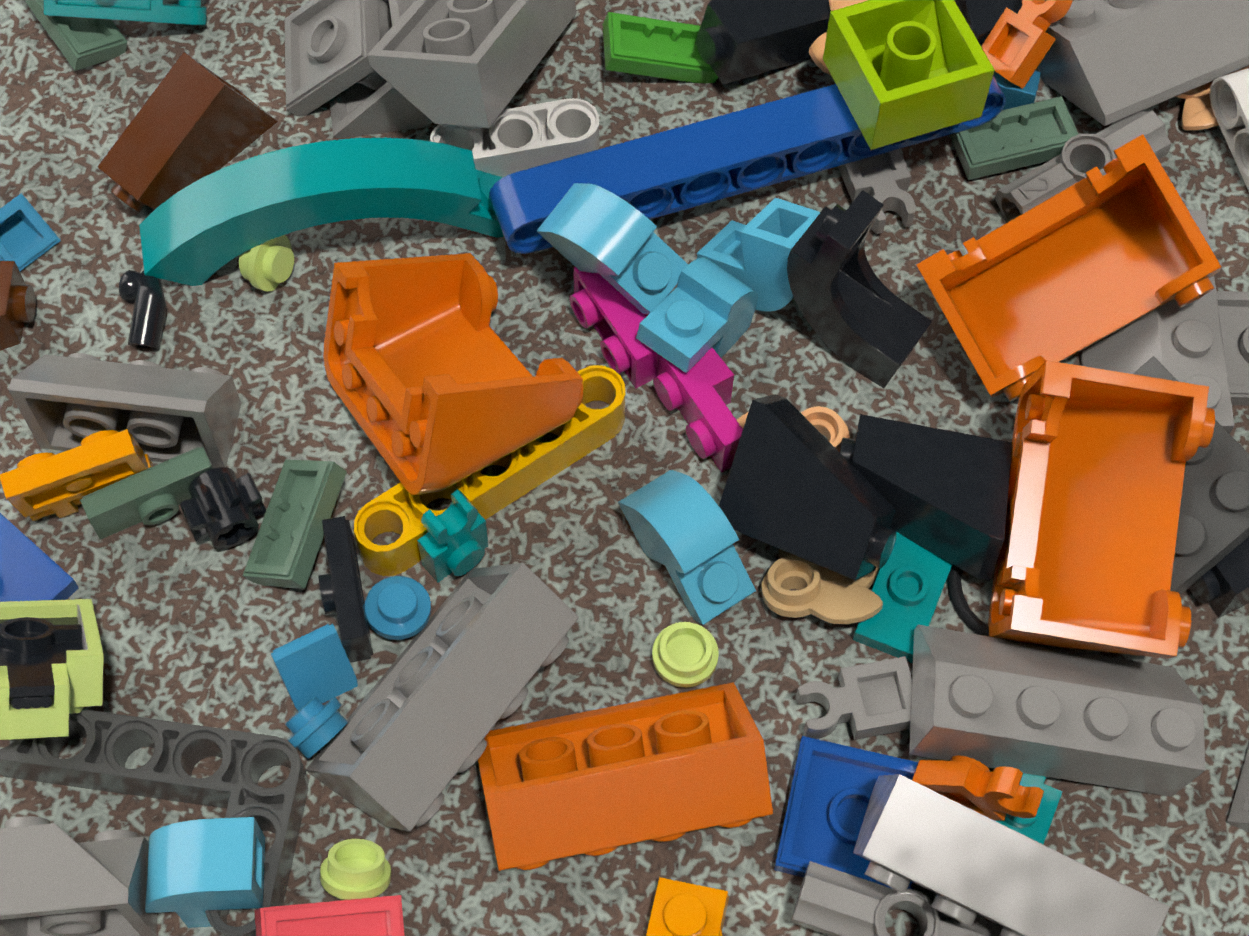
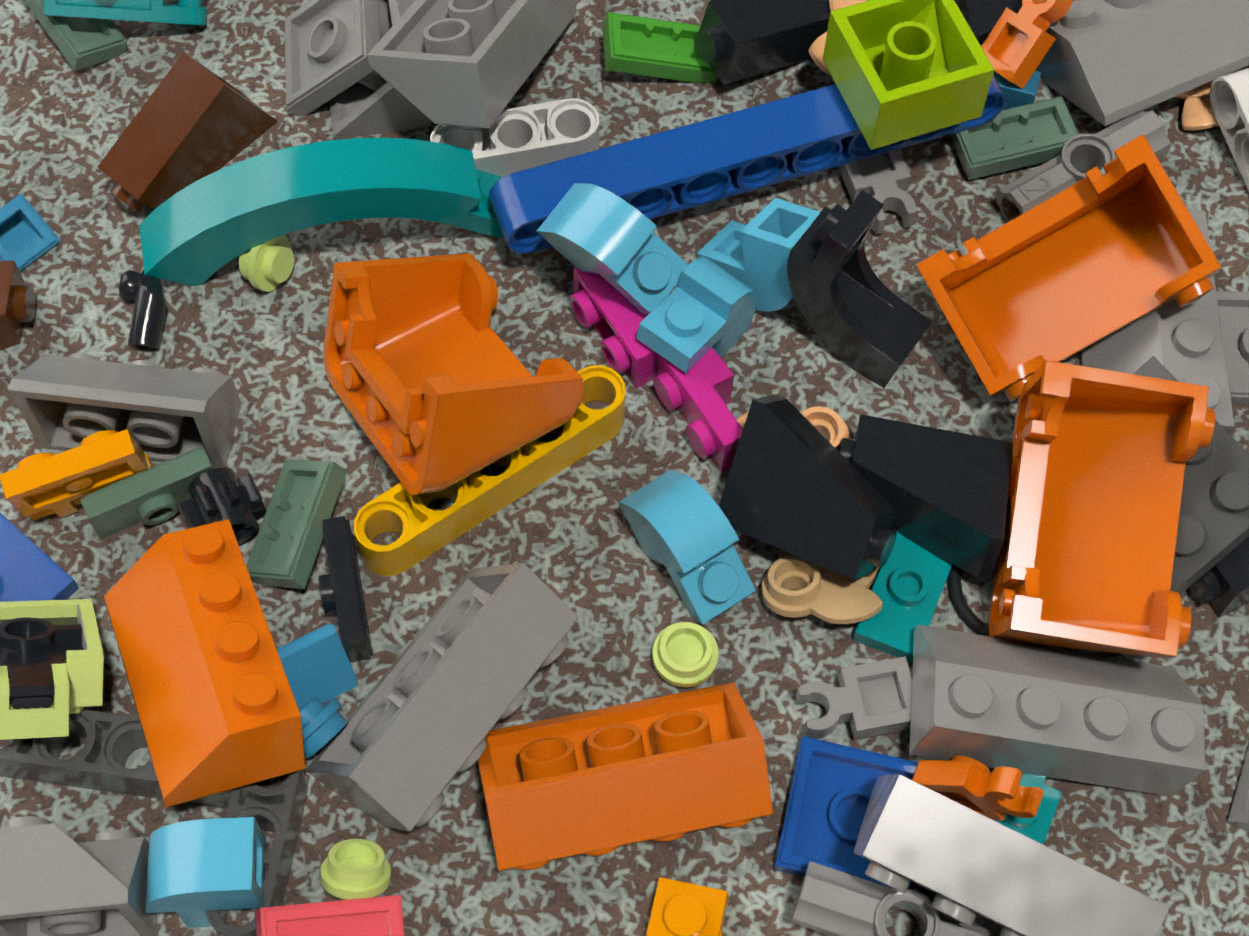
dark azure plate [365,576,431,640] -> none
teal plate [417,489,489,583] -> none
none -> orange slope [104,519,306,808]

